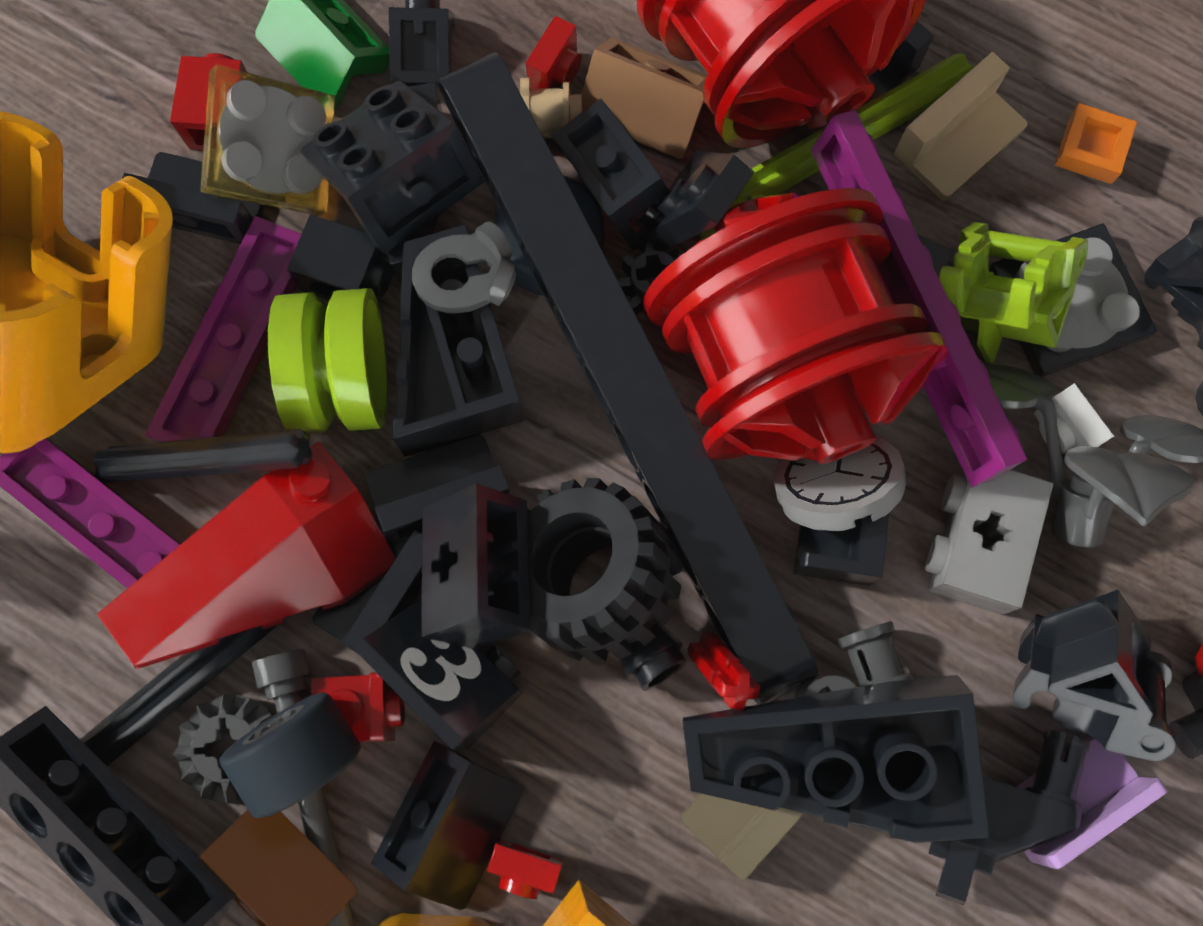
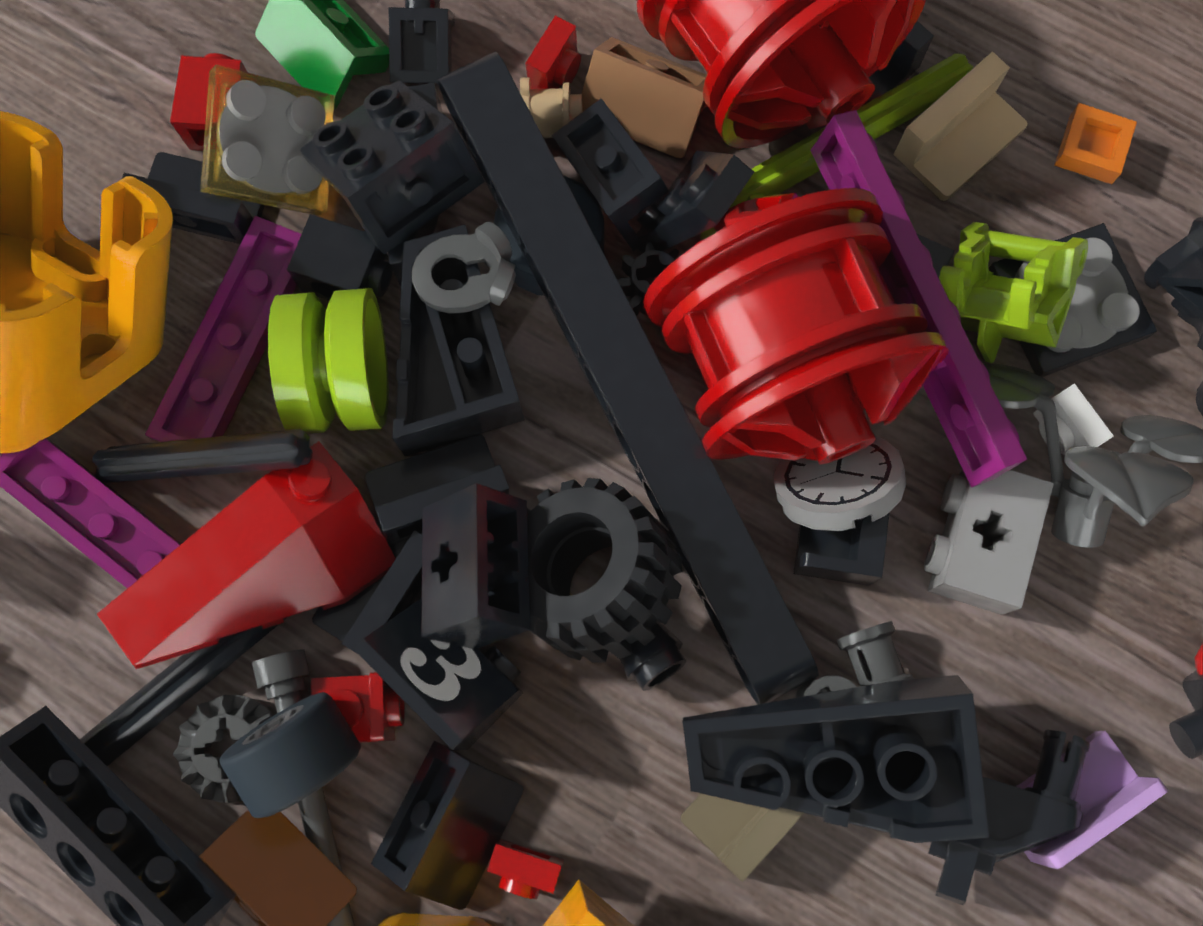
red axle [687,632,760,710] -> none
black piece [1013,589,1175,761] -> none

